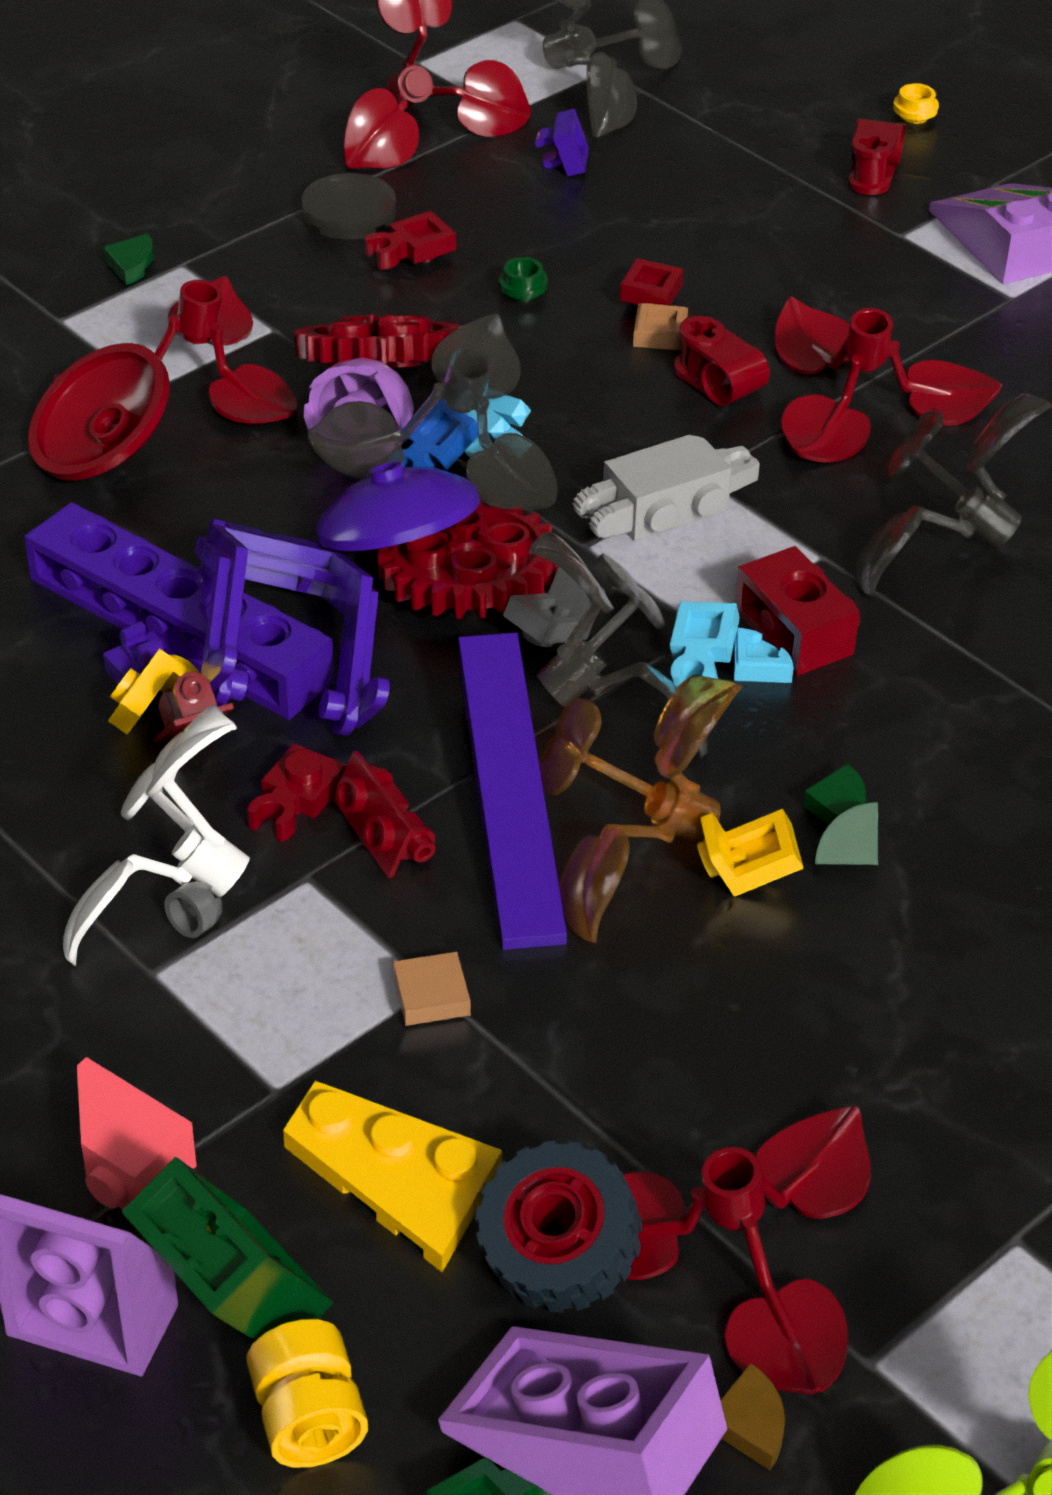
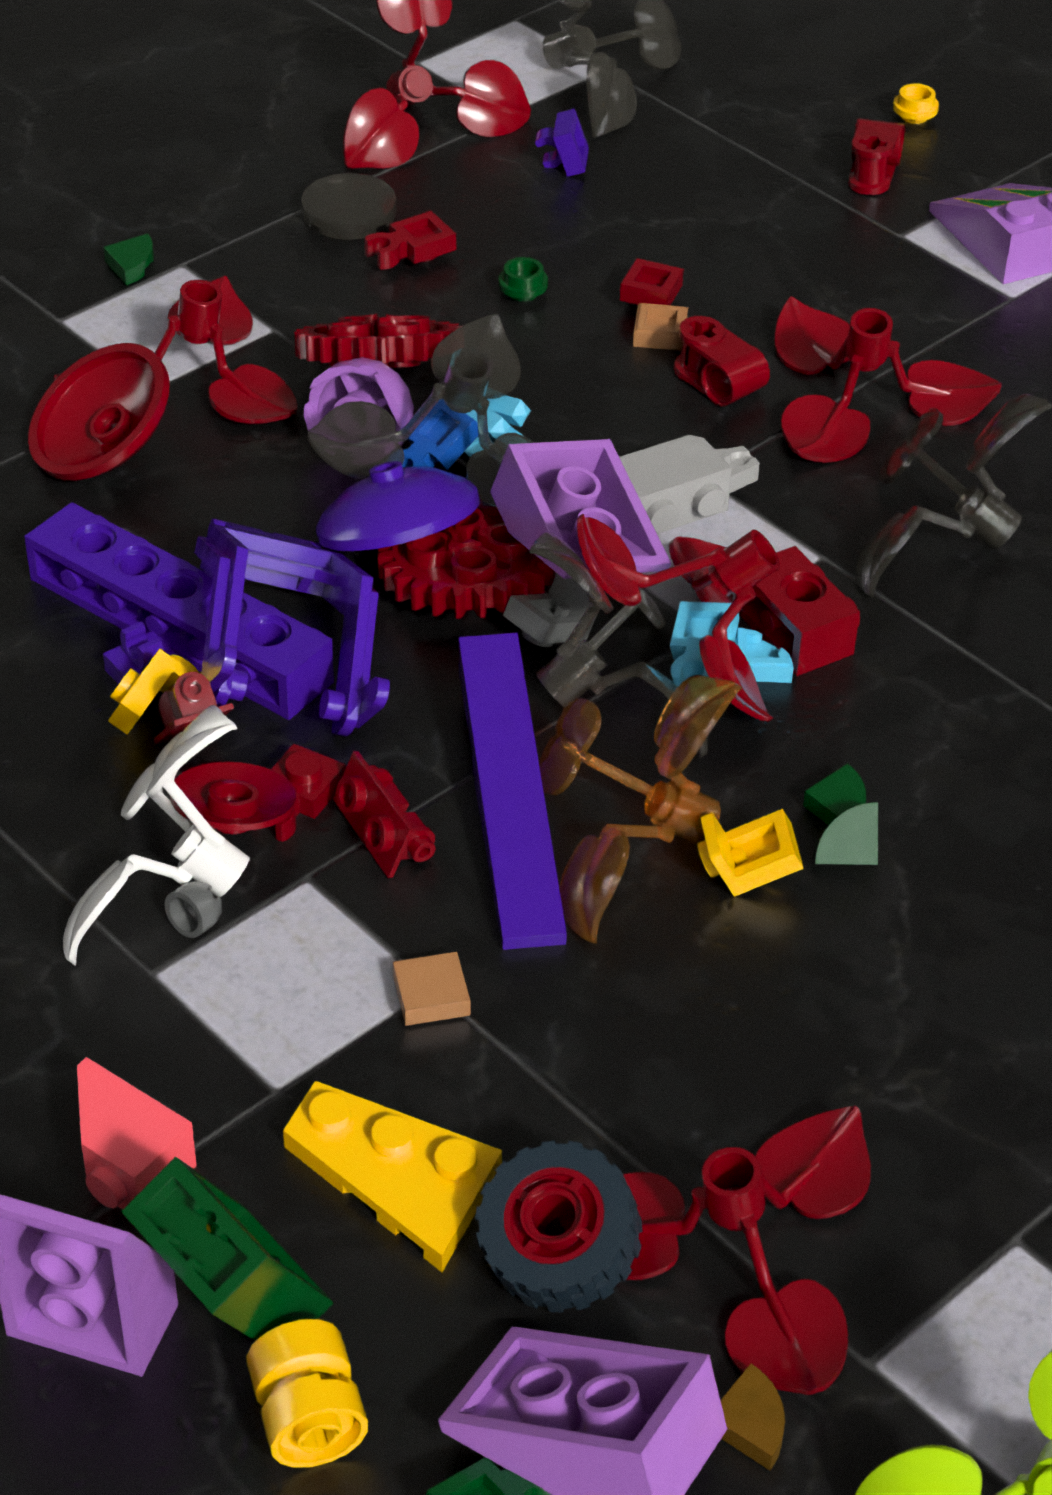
none -> dark red dish [170,762,296,834]
none -> medium lavender slope [490,439,671,579]
none -> dark red plant [577,514,780,723]

